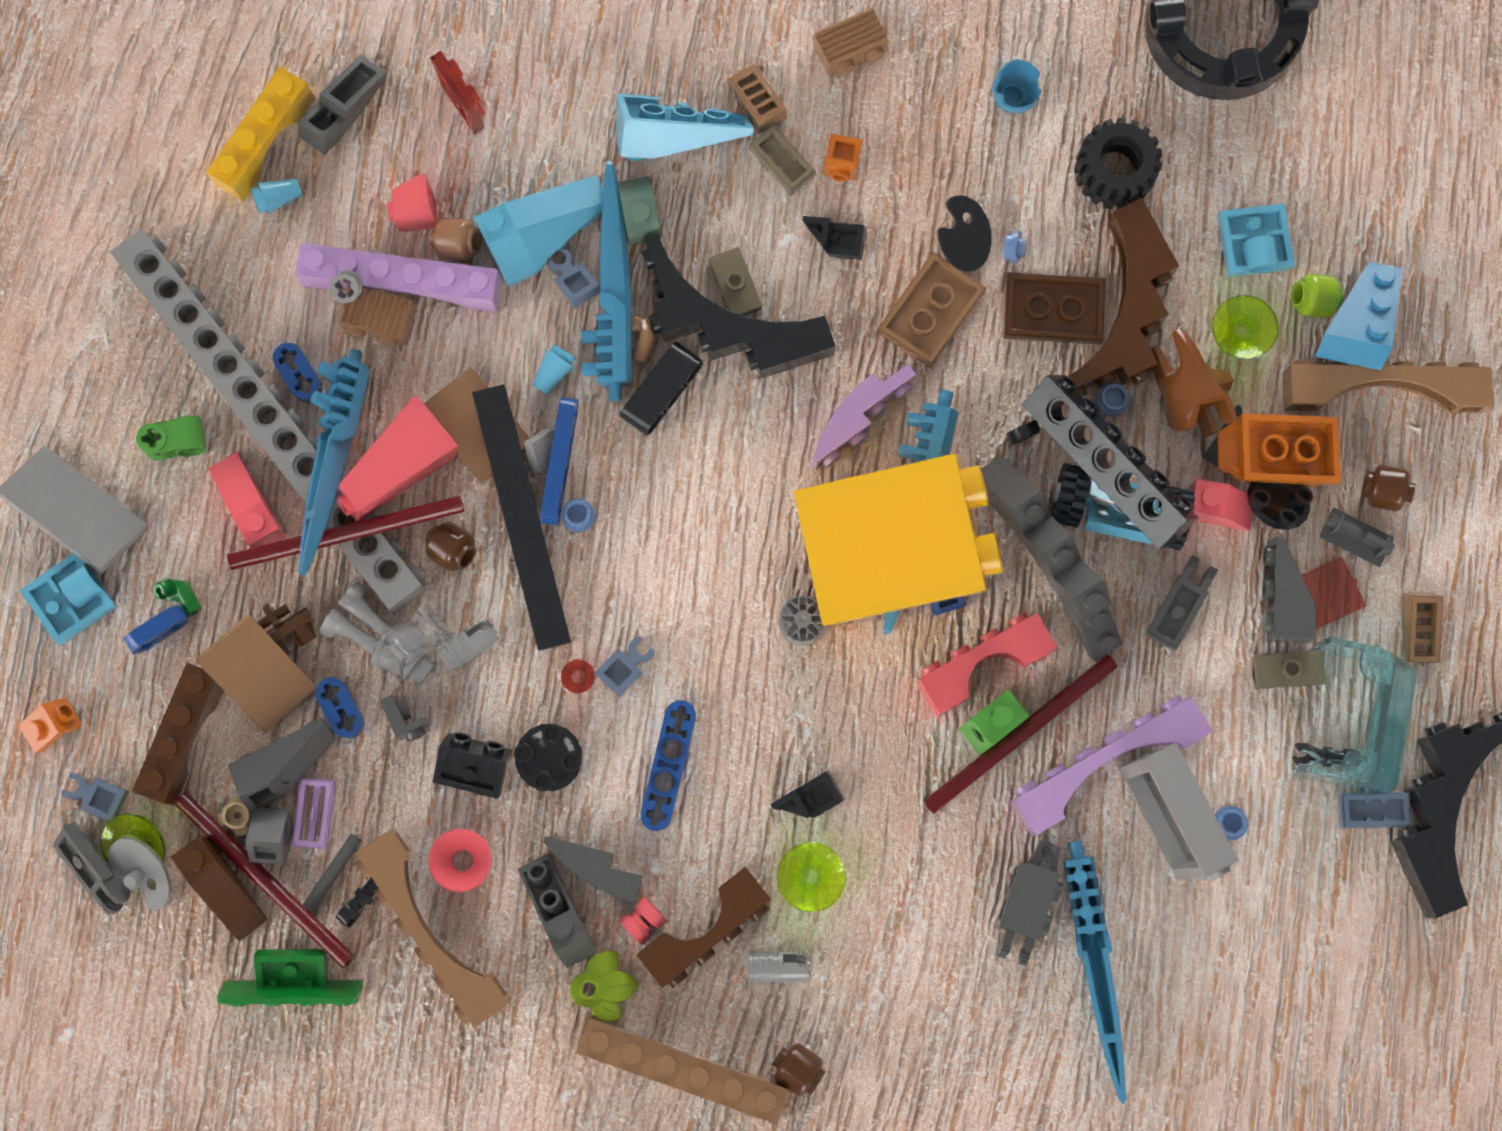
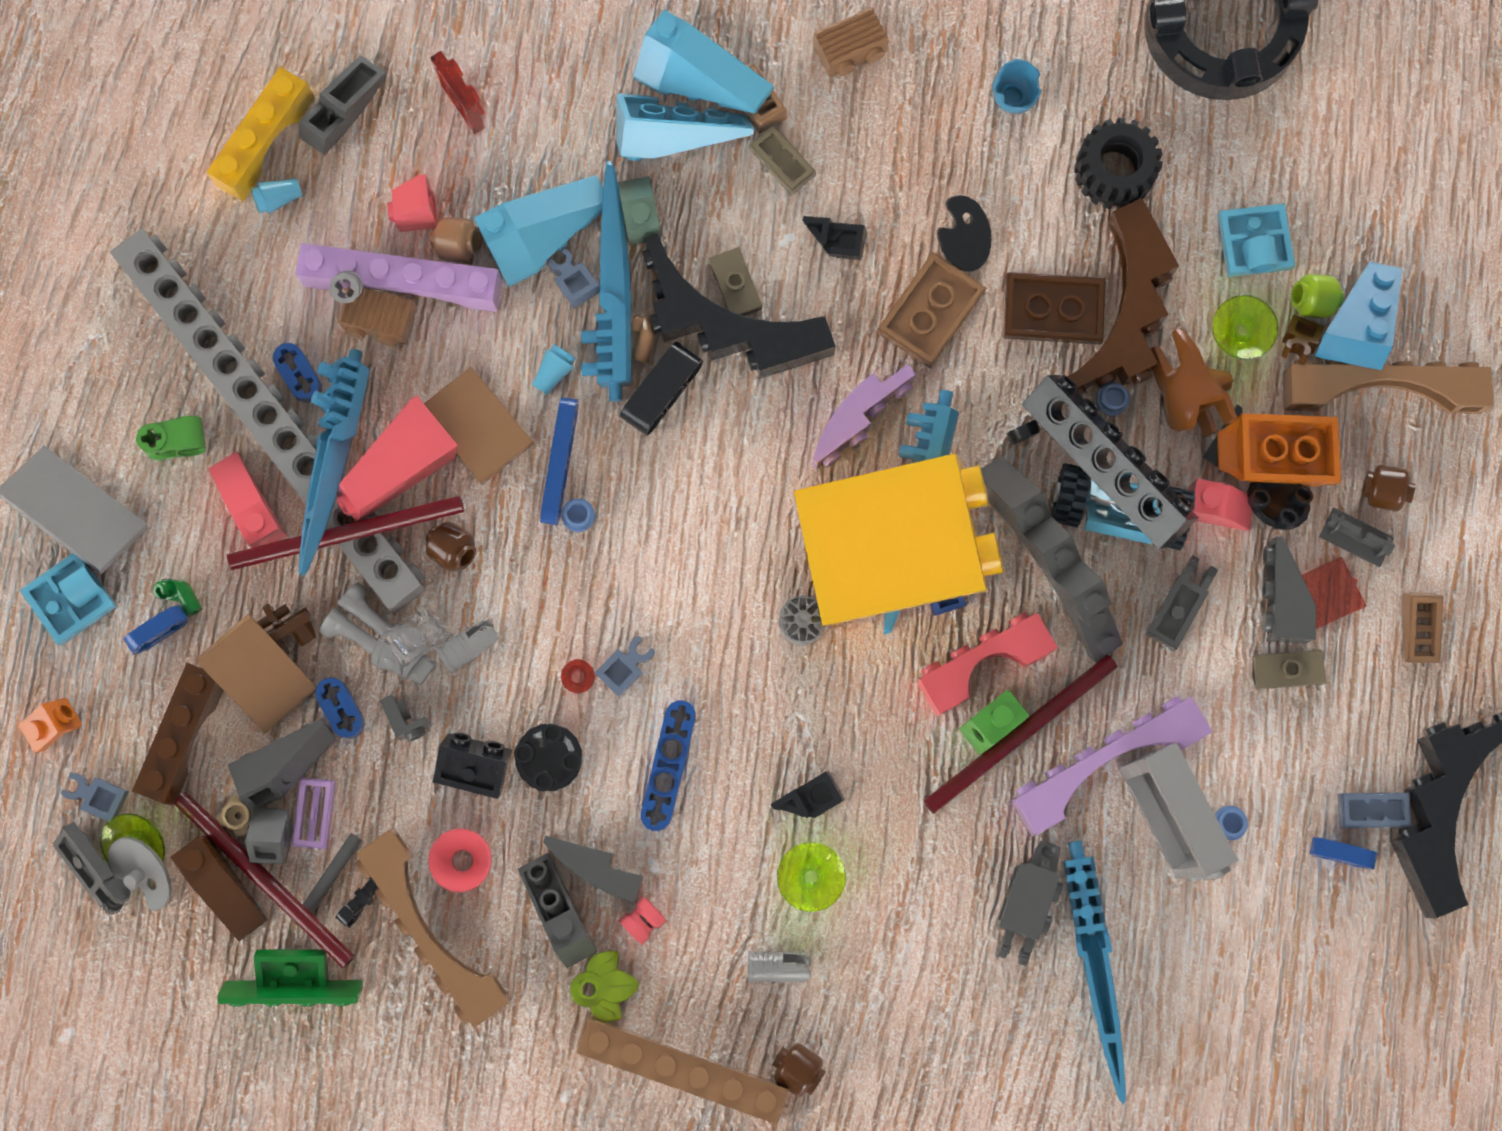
black tile [472,384,571,651] -> none
light grey tile [524,428,554,474] -> none
reddish brown arch [636,867,771,989] -> none
orange bracket [823,134,863,182] -> none
medium blue plate [1003,231,1027,264] -> none
clear light blue windscreen [1292,637,1416,793] -> none
black piece [1292,743,1362,768] -> none
none -> medium azure wedge [633,9,774,114]
none -> reddish brown plate [1282,314,1325,365]
none -> blue beam [1309,837,1377,870]

